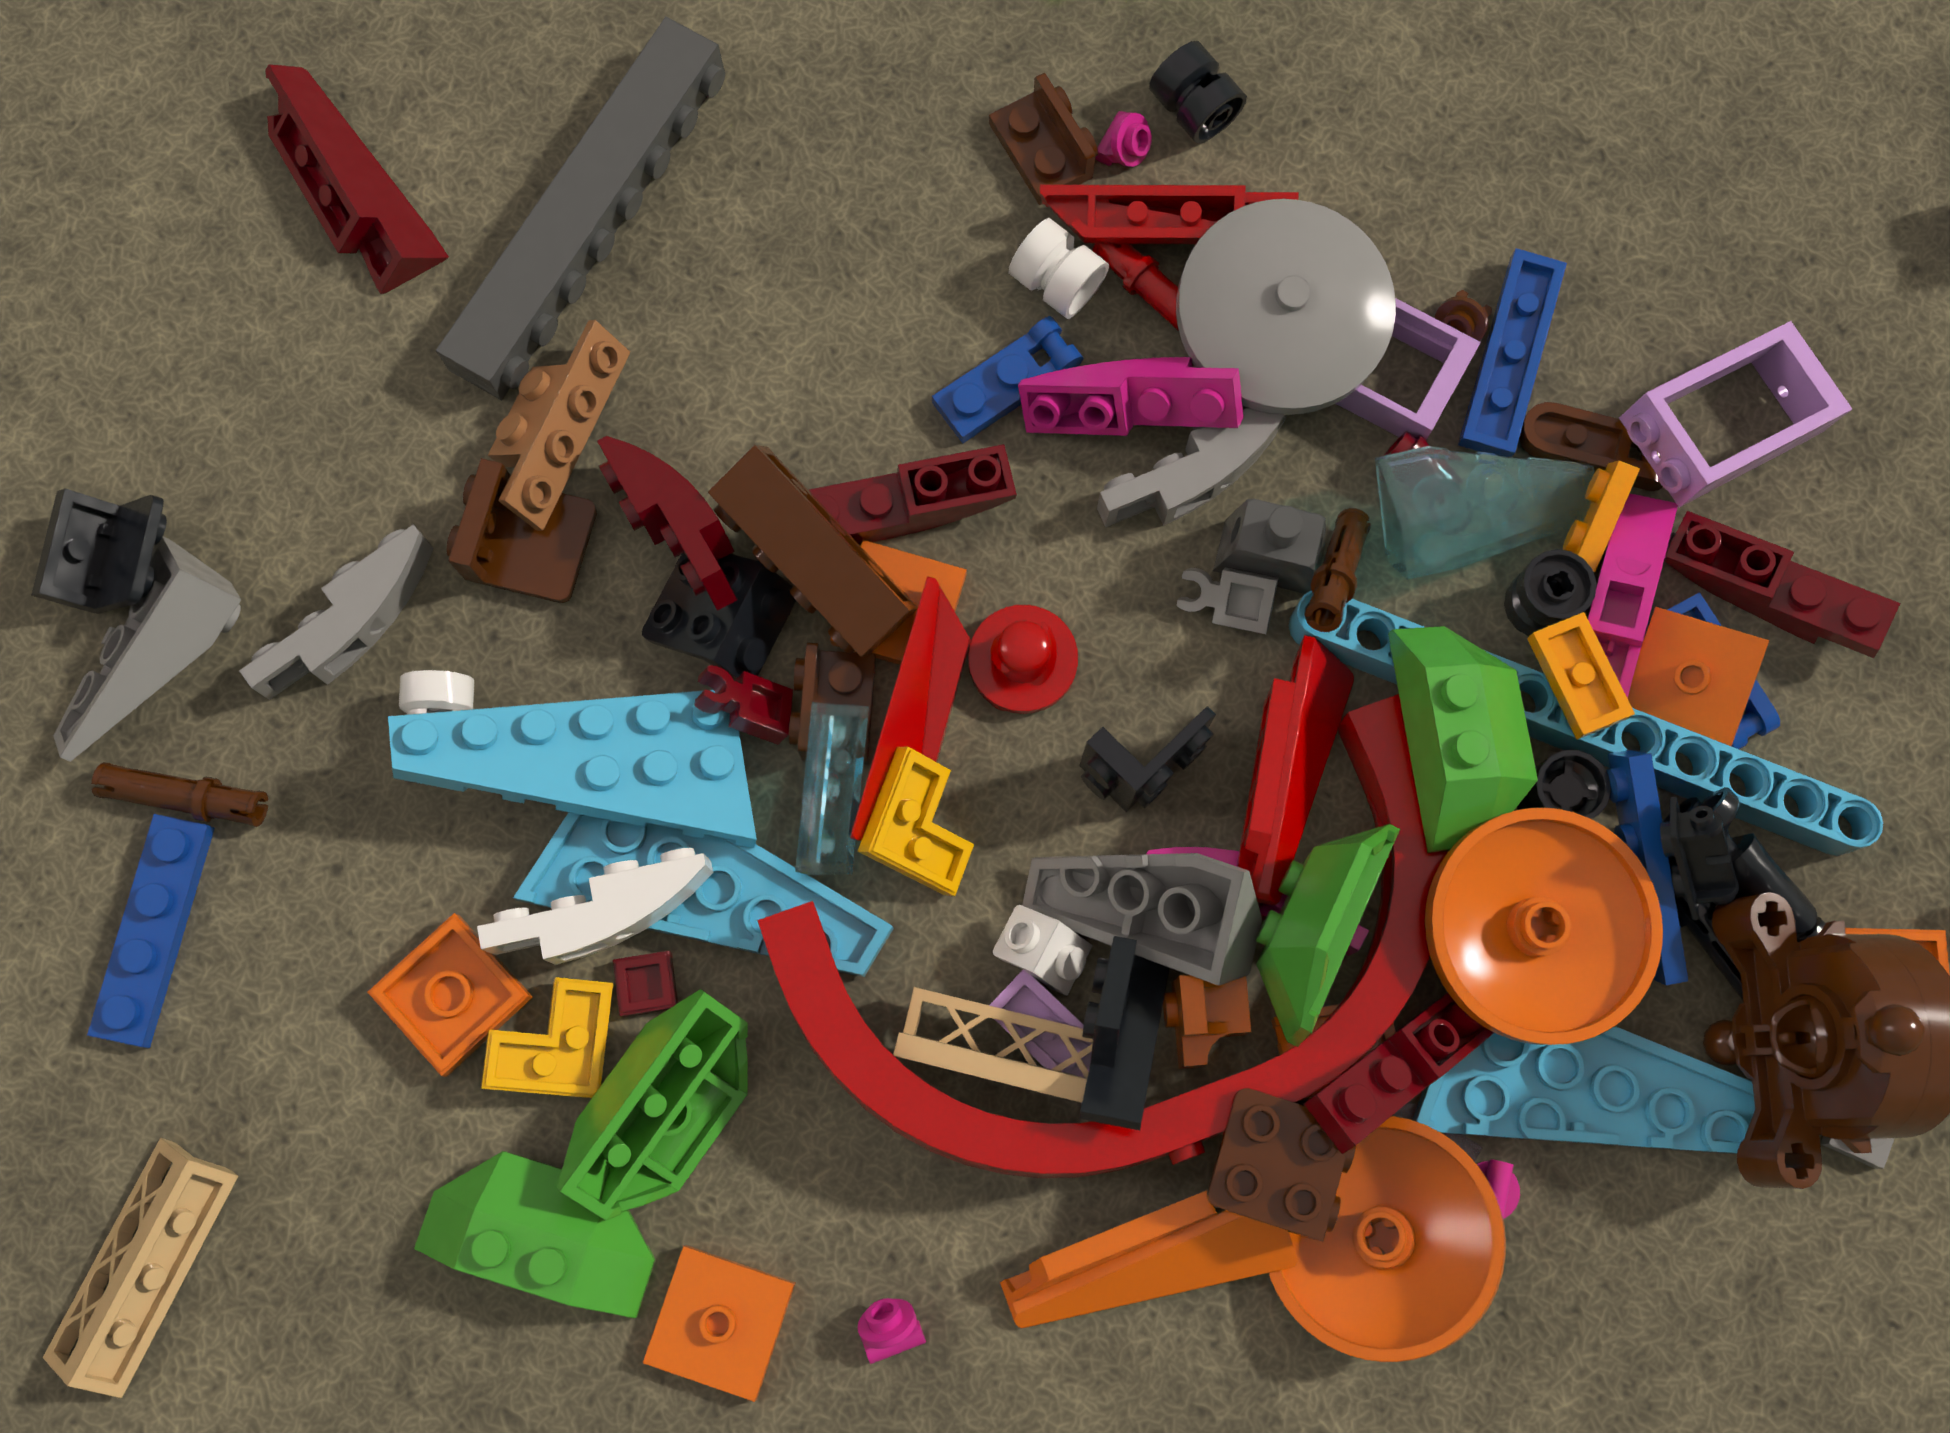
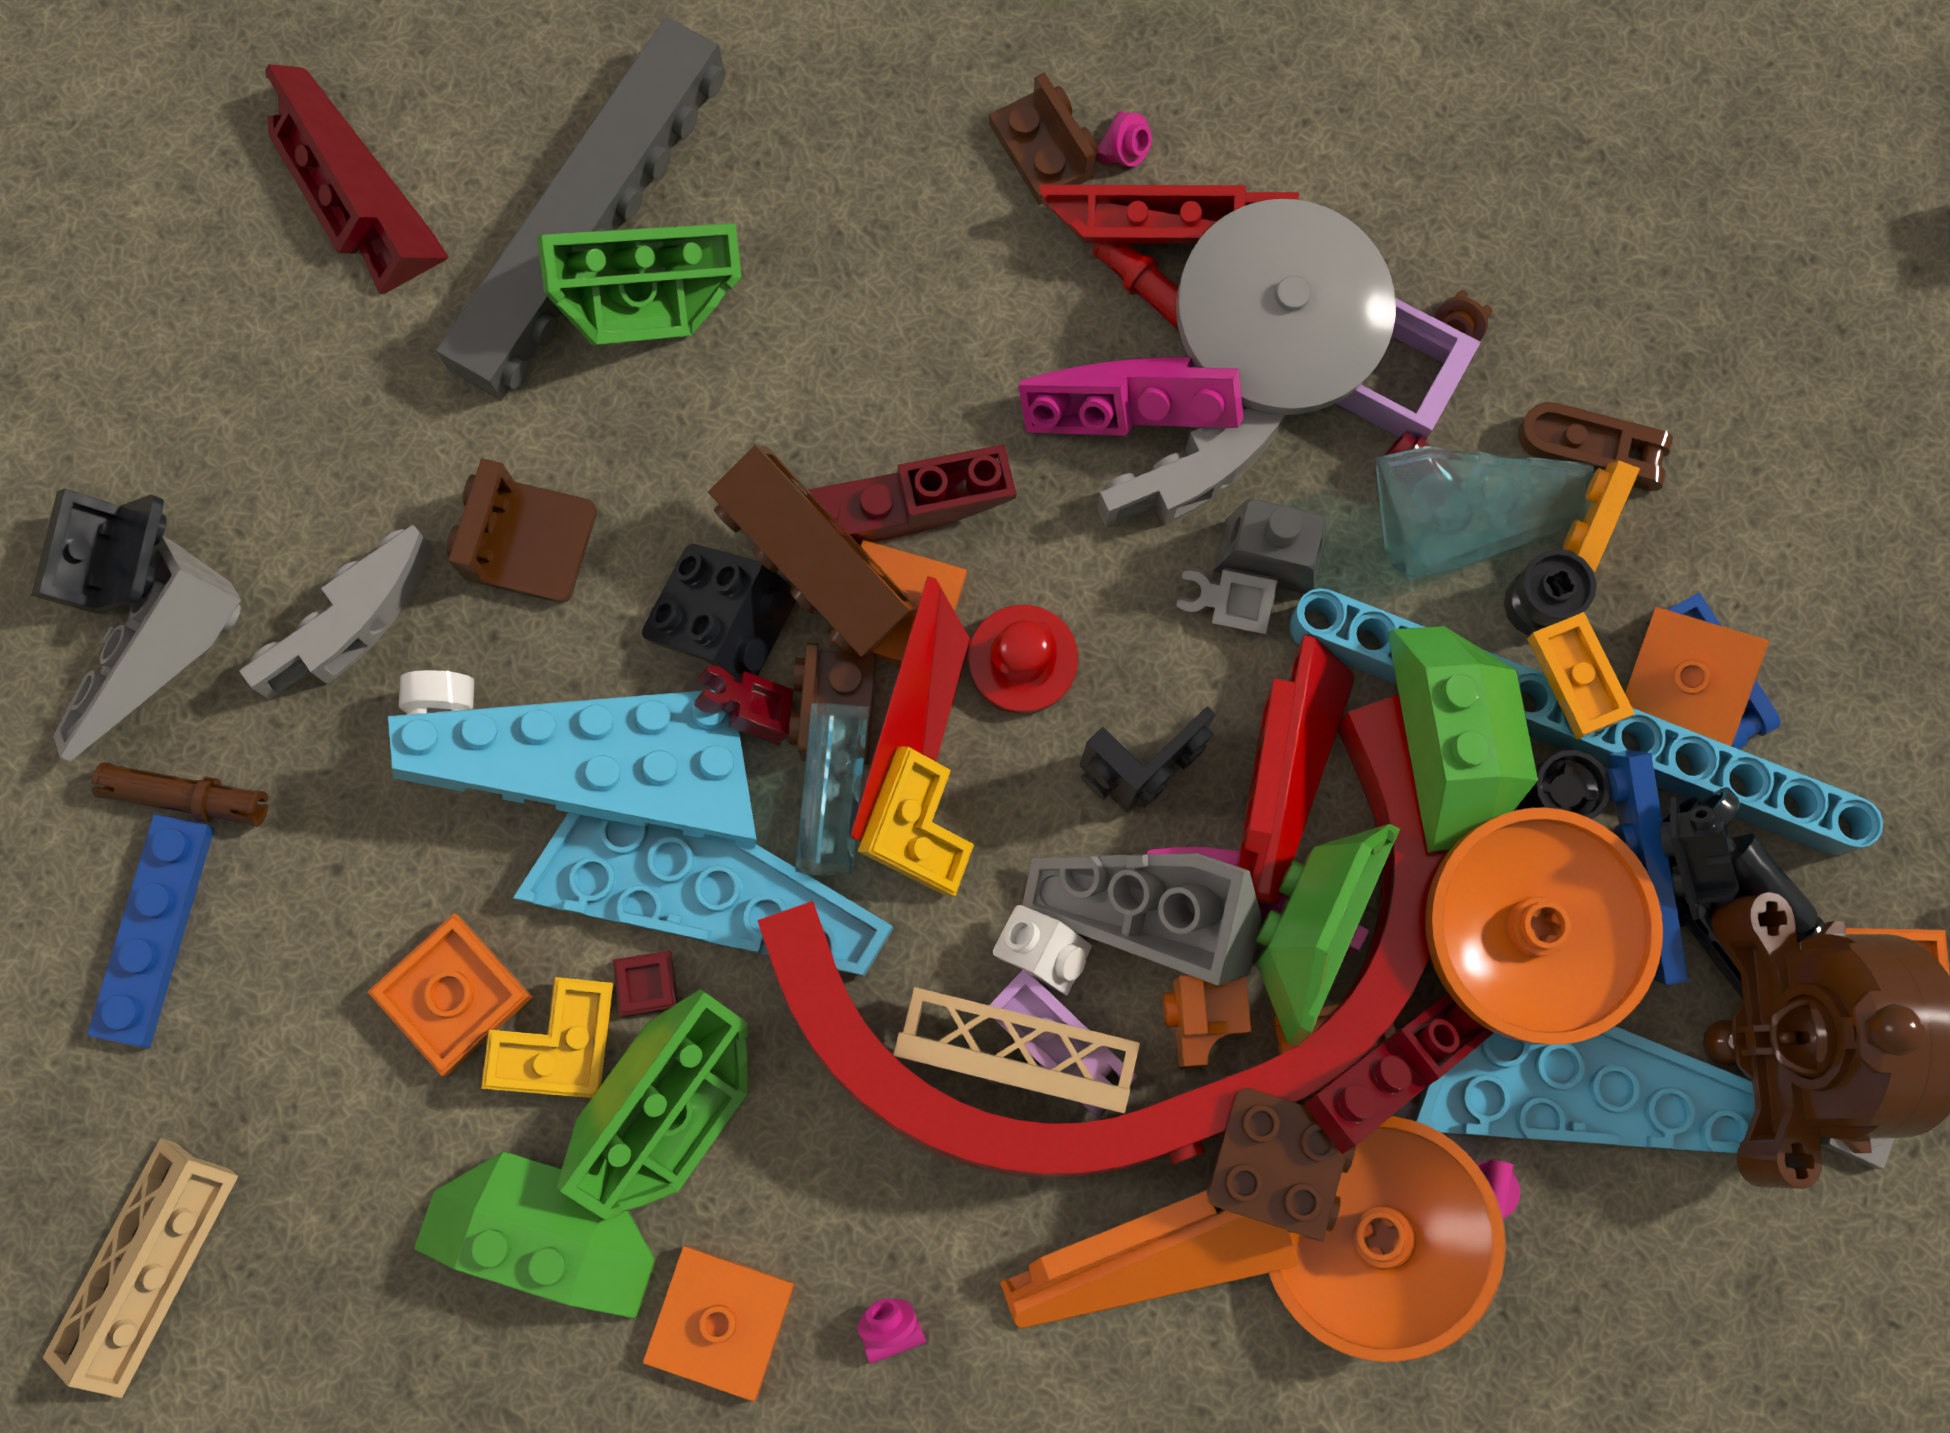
white slope [477,848,713,965] -> none
medium nougat bracket [488,320,630,531] -> none
dark red slope [597,436,737,611] -> none
blue plate [932,316,1084,444] -> none
white wheel [1009,218,1109,319] -> none
black bracket [1079,936,1170,1130] -> none
black wheel [1149,41,1247,144] -> none
reddish brown pin [1305,508,1371,632] -> none
blue plate [1458,248,1567,460] -> none
dark pink slope [1588,493,1678,699] -> none
lavender window [1619,321,1852,507] -> none
dark red slope [1664,511,1901,658] -> none
none -> bright green wedge [537,223,742,345]

